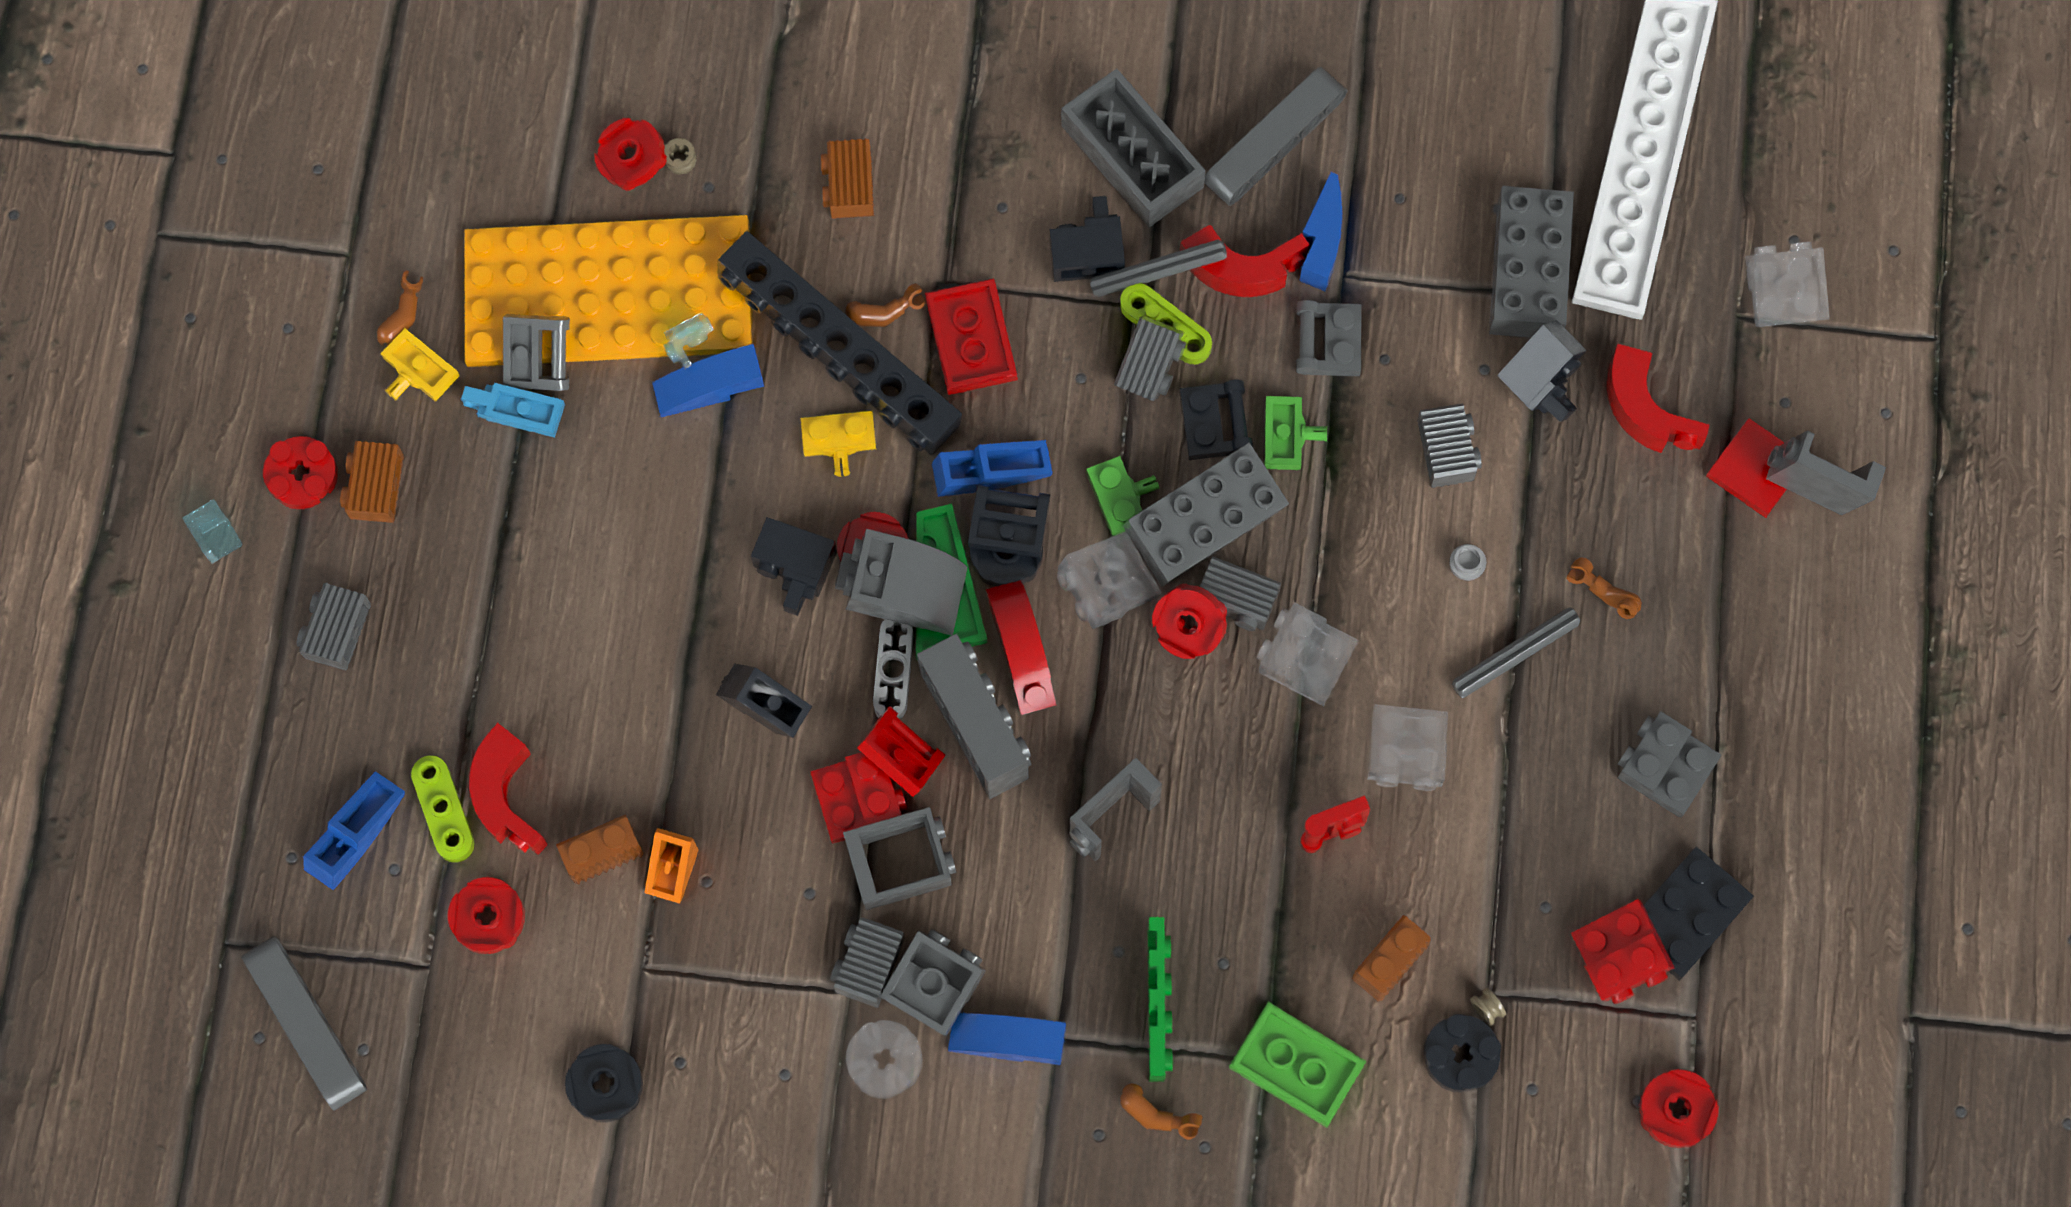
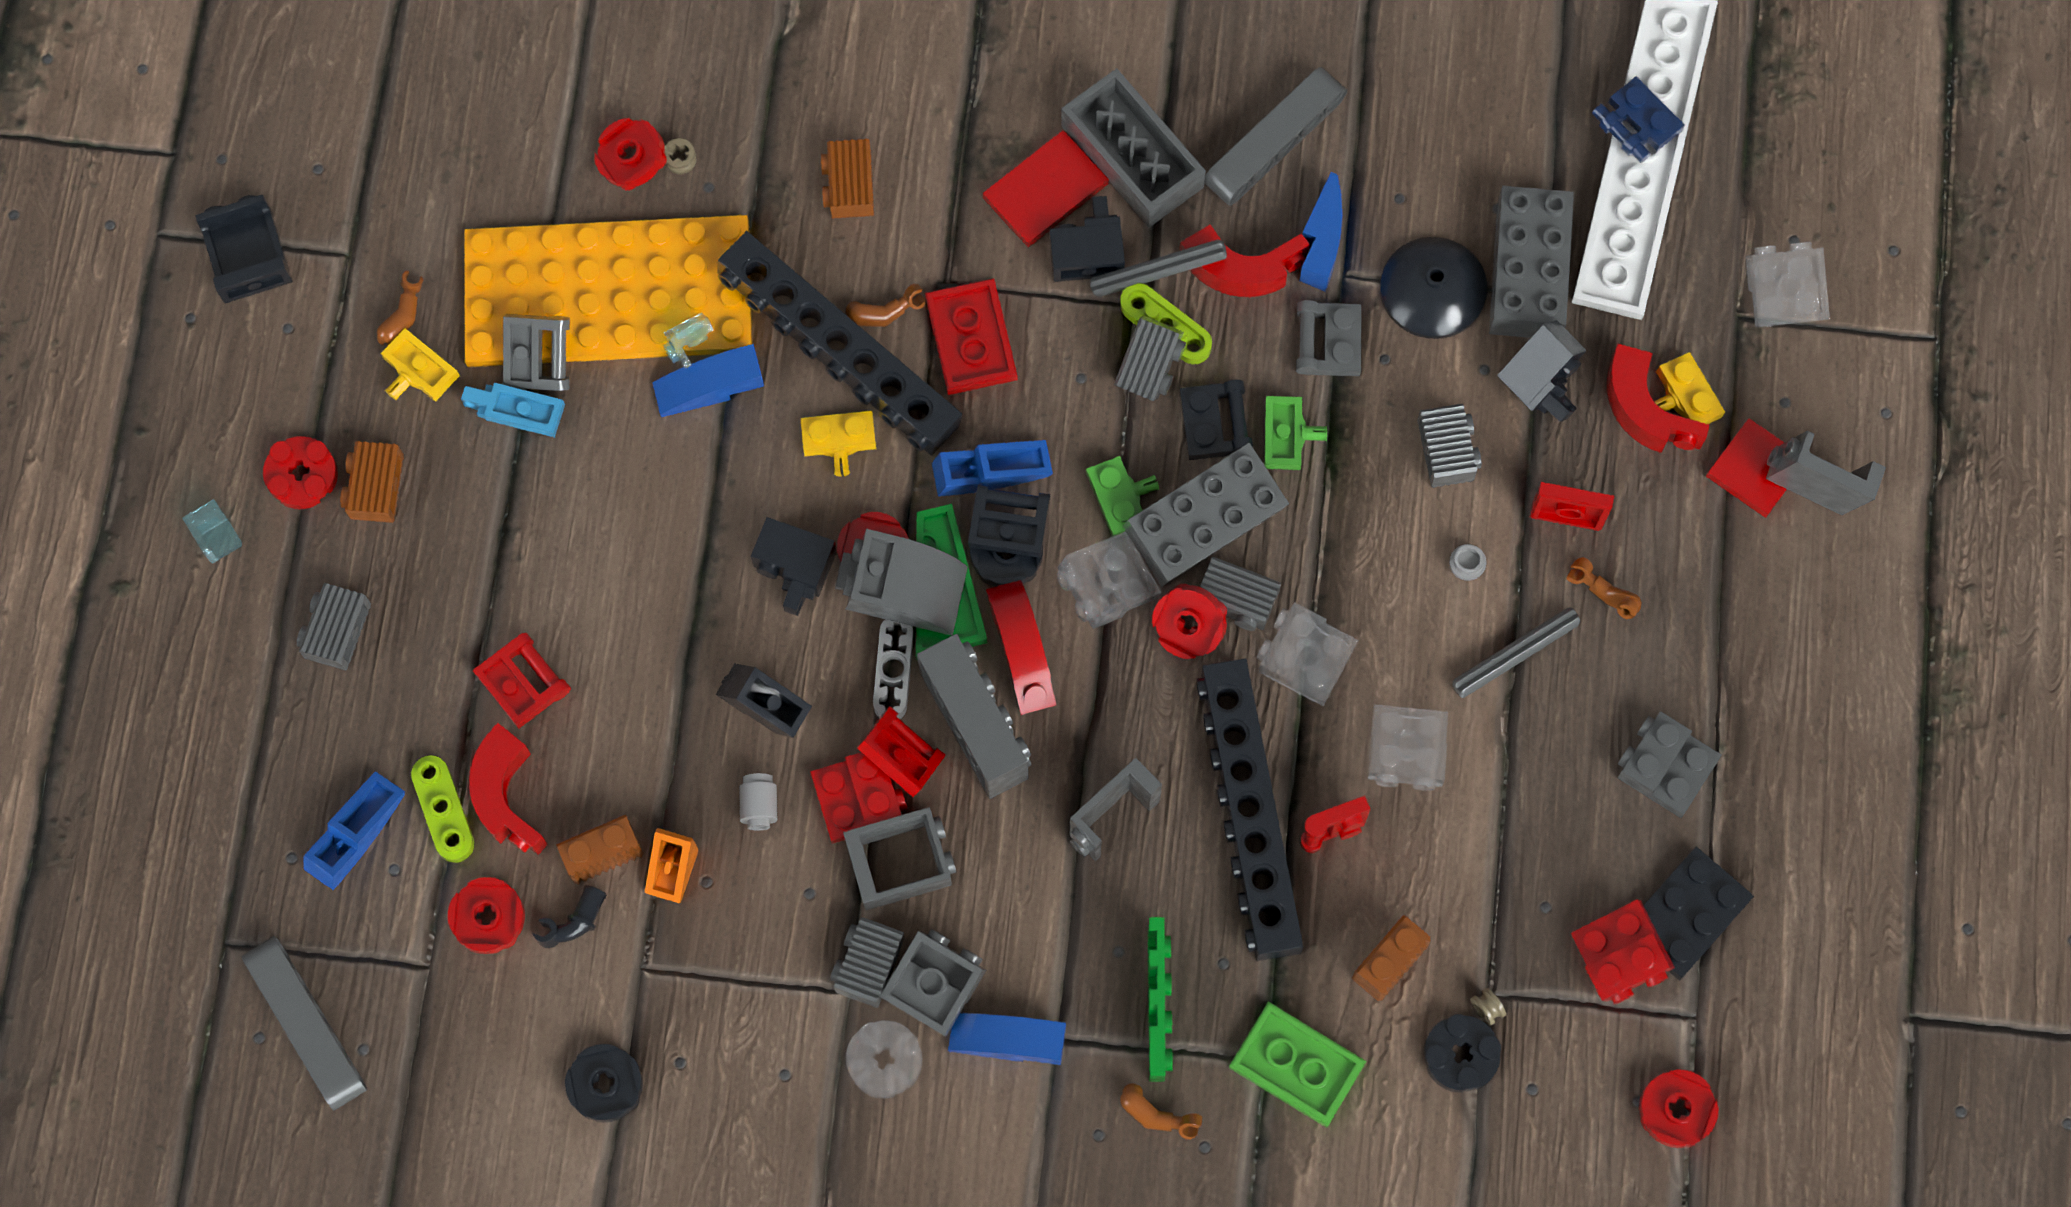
none -> black panel [195,195,293,304]
none -> red plate [473,632,571,729]
none -> black piece [532,885,607,948]
none -> light grey brick [739,773,777,831]
none -> red tile [982,130,1109,248]
none -> black brick [1196,658,1303,961]
none -> black dish [1380,237,1488,339]
none -> red plate [1529,482,1614,531]
none -> dark blue plate [1592,76,1685,163]
none -> yellow plate [1654,352,1726,424]

